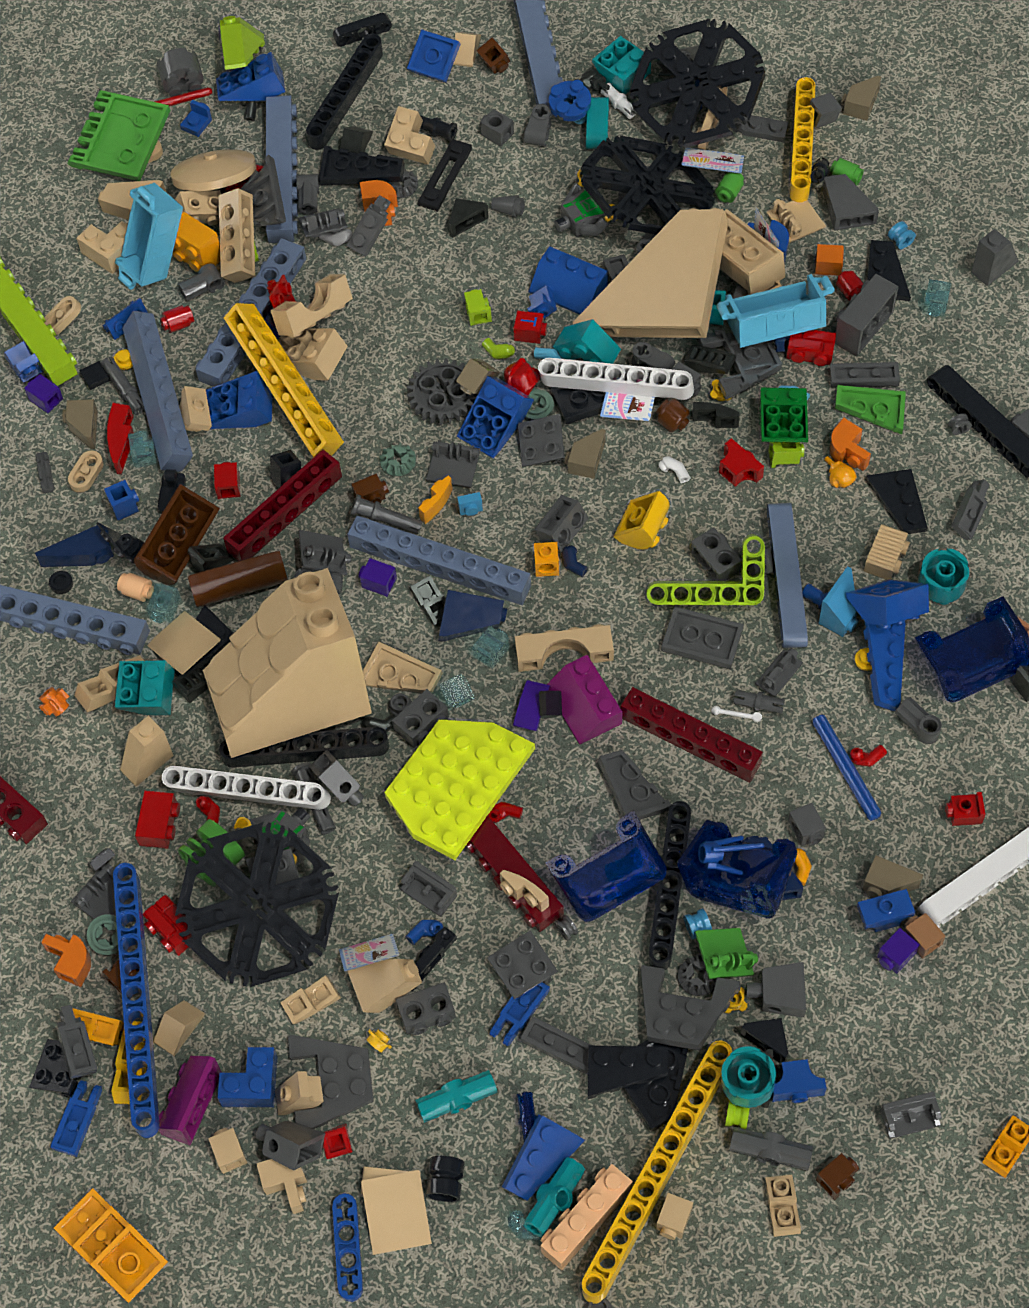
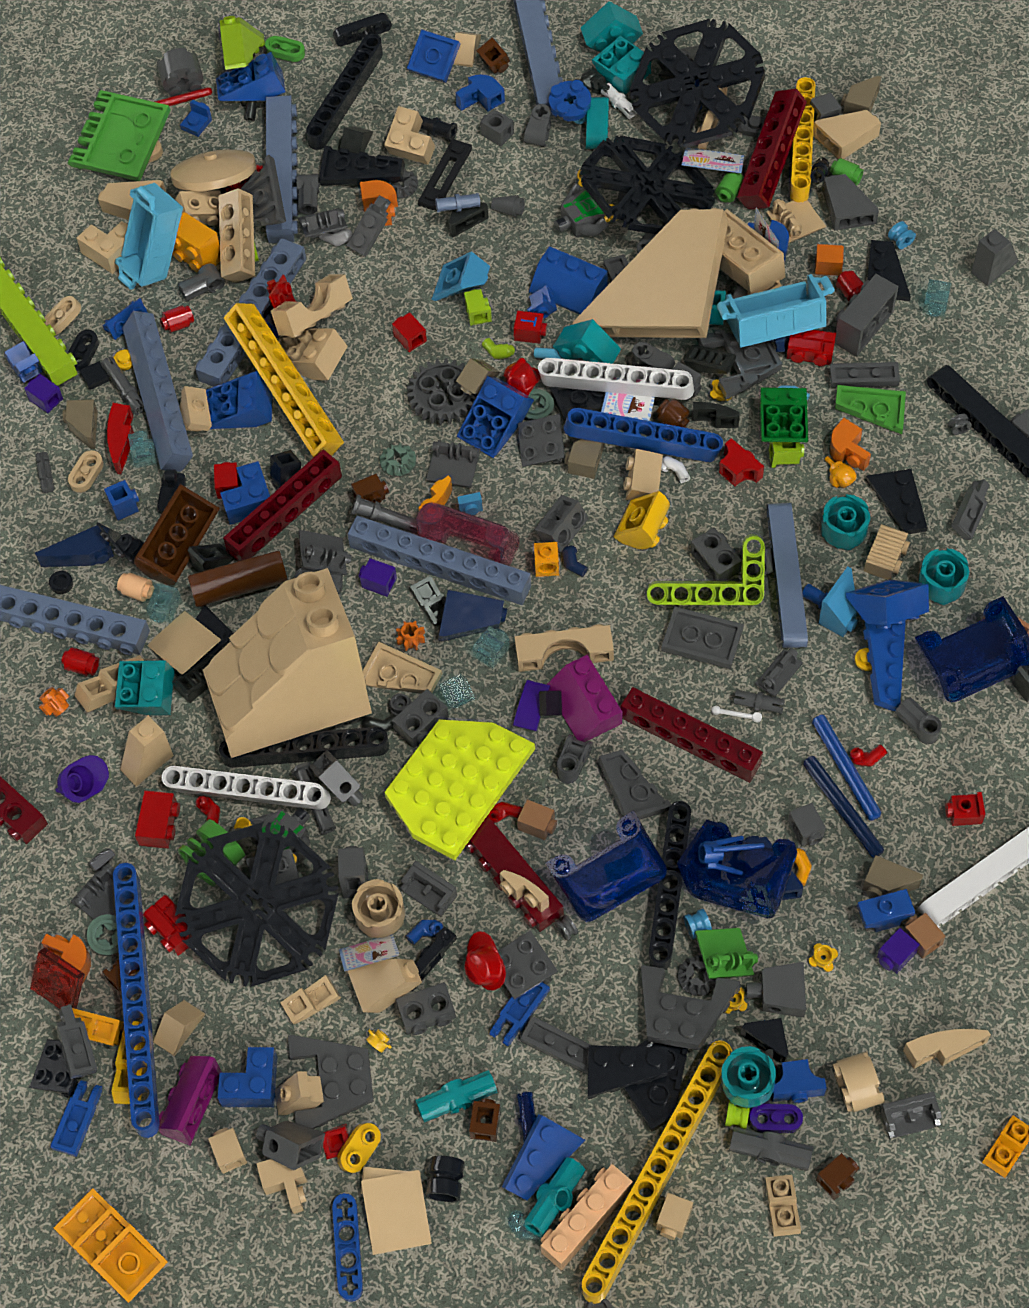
none -> clear red plate [30,947,85,1009]
none -> dark purple piece [55,755,109,803]
none -> red brick [61,647,99,676]
none -> black plate [67,330,99,371]
none -> blue brick [220,461,270,525]
none -> bright green plate [265,36,305,62]
none -> yellow plate [337,1123,381,1173]
none -> dark grey brick [338,846,368,898]
none -> tan brick [352,879,405,938]
none -> red brick [392,312,427,352]
none -> orange gear [396,621,425,651]
none -> clear pink windscreen [416,502,520,566]
none -> dark azure slope [432,251,490,301]
none -> sand blue pin [435,193,480,213]
none -> blue brick [455,74,505,111]
none -> red piece [464,931,506,990]
none -> reddish brown brick [469,1099,501,1142]
none -> medium nougat brick [517,800,557,840]
none -> dark grey piece [557,734,593,784]
none -> blue beam [564,408,723,462]
none -> teal brick [581,1,643,52]
none -> tan brick [623,449,663,500]
none -> dark red brick [737,88,807,210]
none -> dark purple plate [749,1104,803,1133]
none -> dark blue axle [803,756,884,858]
none -> yellow plate [809,943,838,972]
none -> tan slope [813,110,881,159]
none -> teal brick [821,494,870,550]
none -> tan brick [832,1051,885,1112]
none -> tan slope [903,1029,991,1069]

